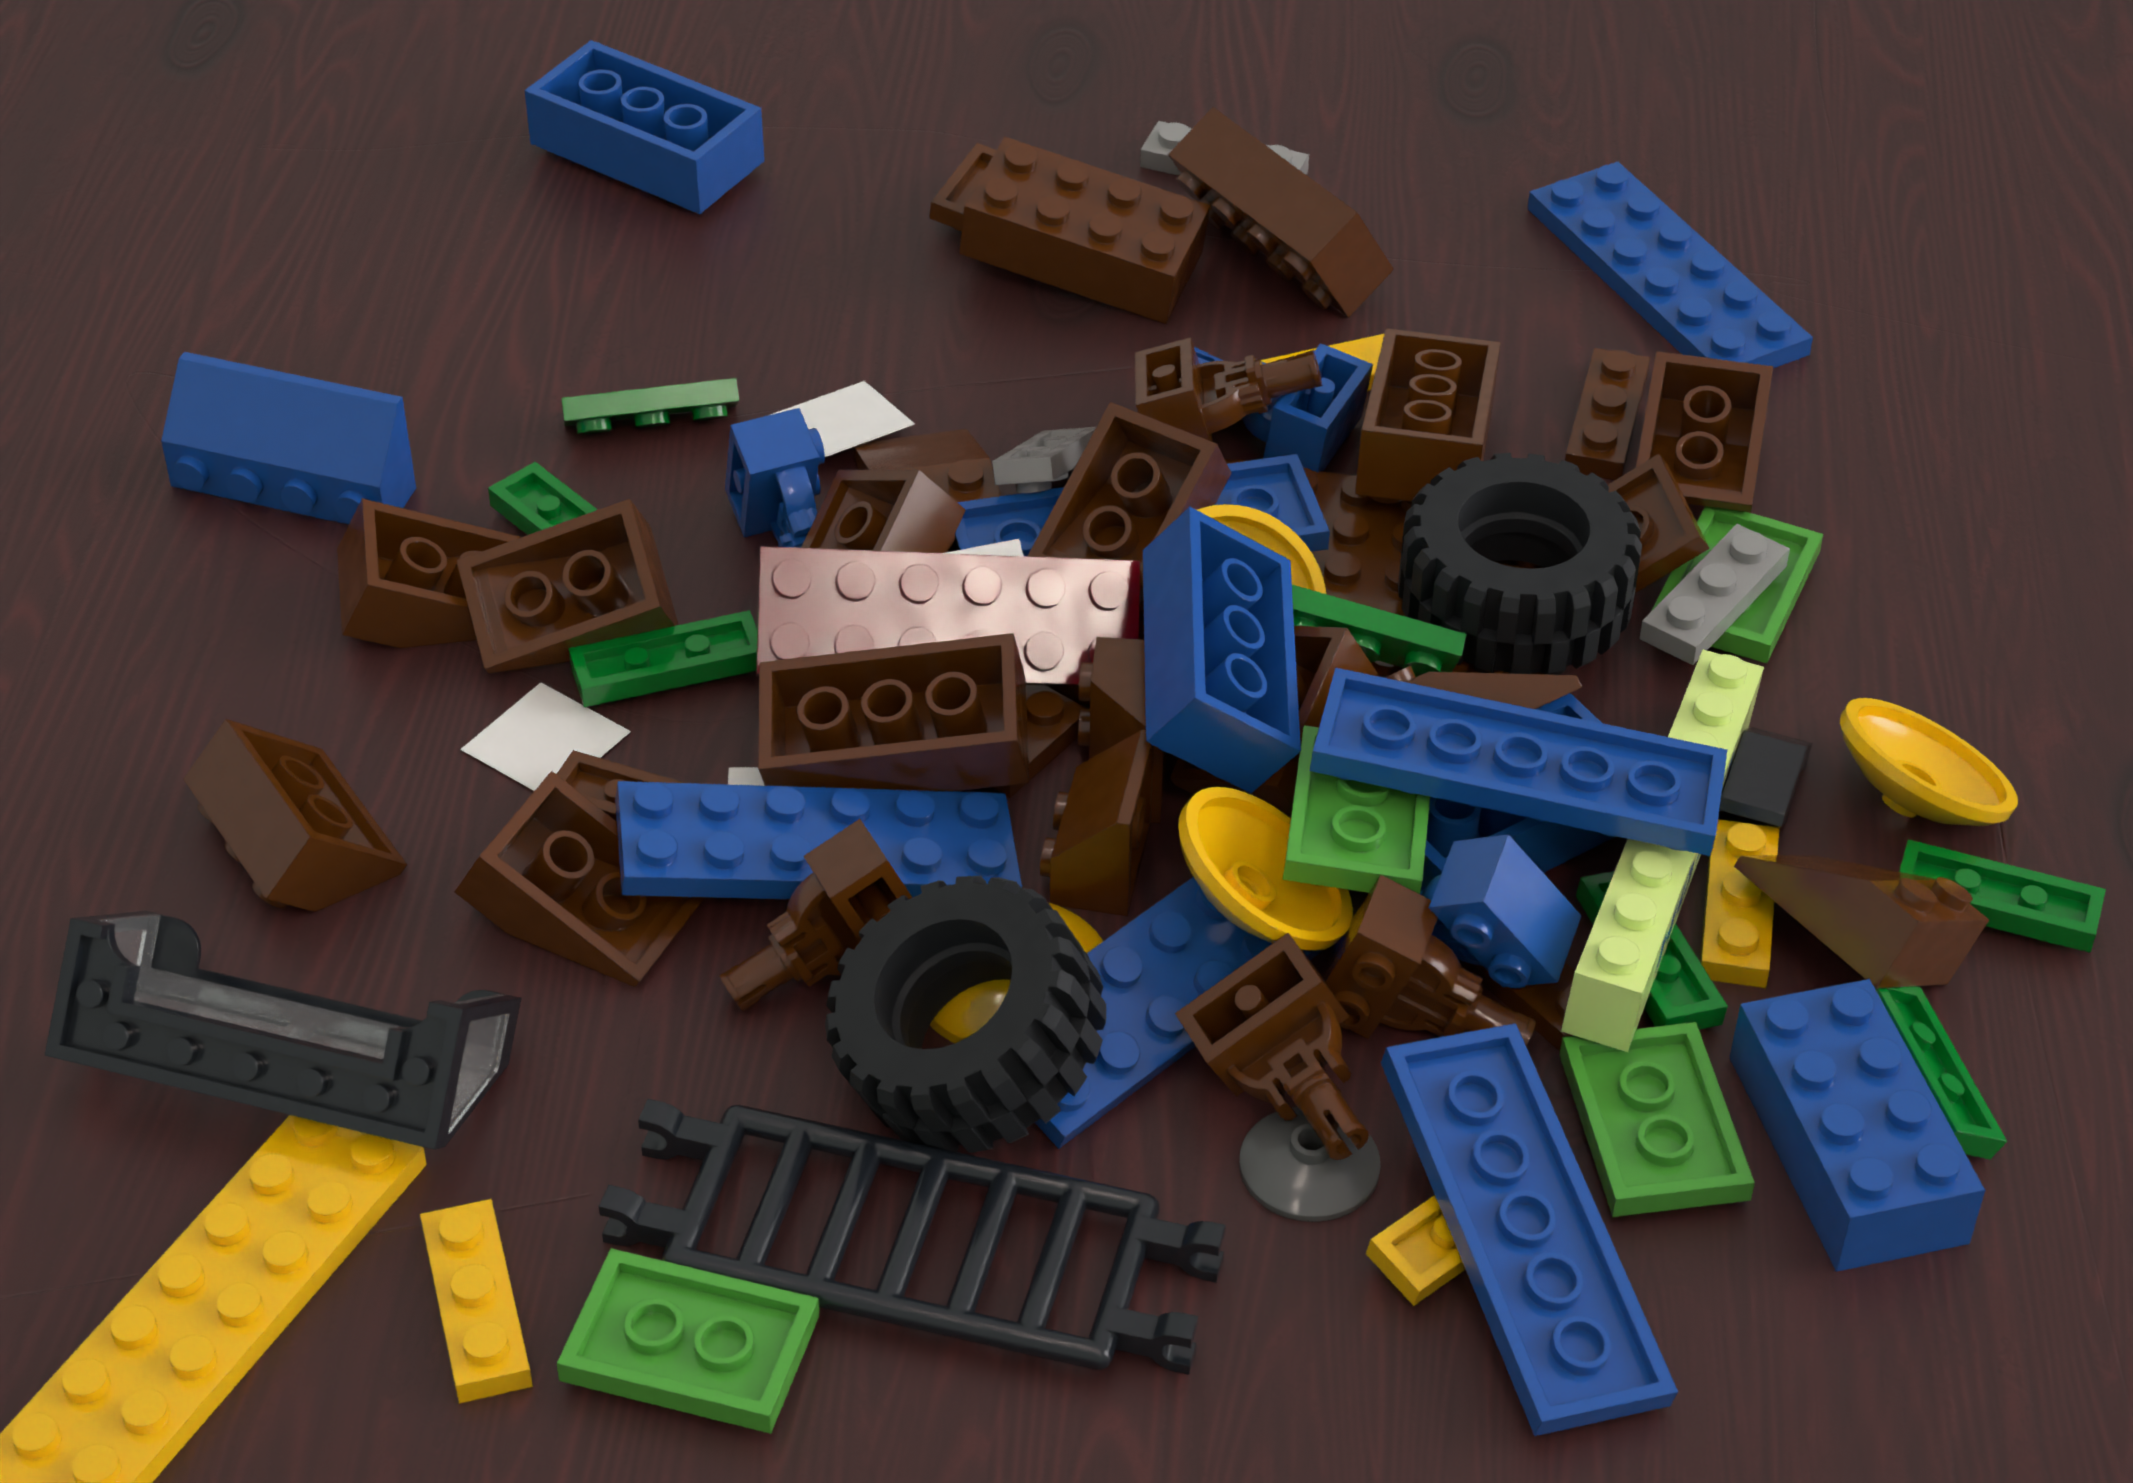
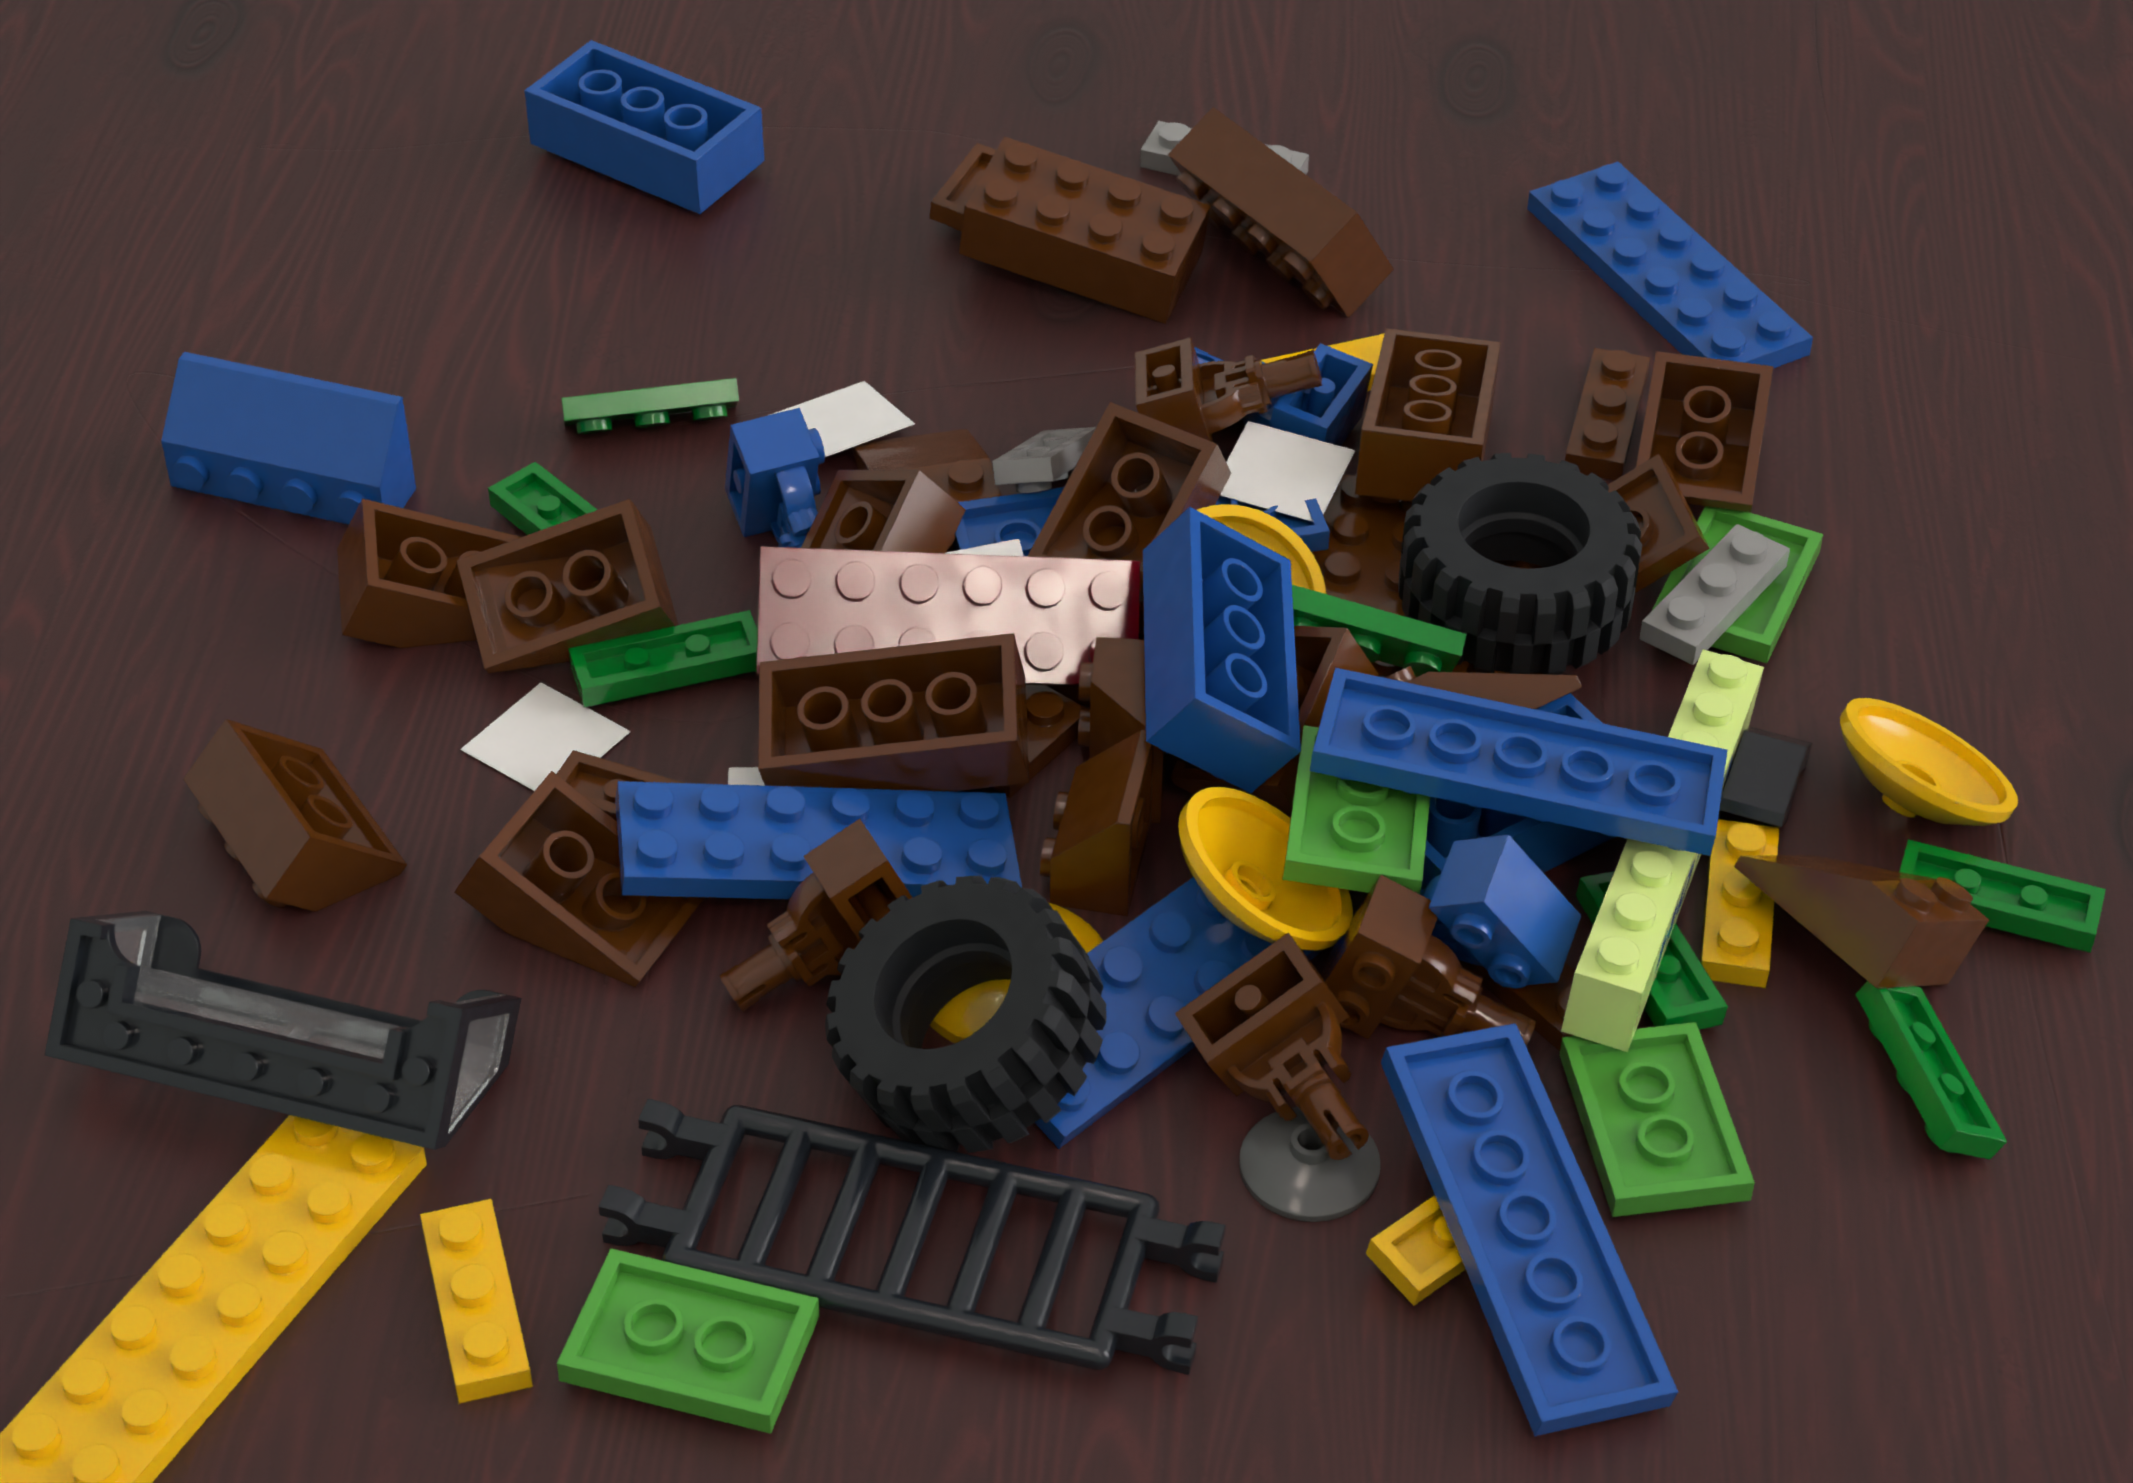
blue brick [1729,979,1985,1272] -> none
none -> white sticker [1220,421,1355,522]

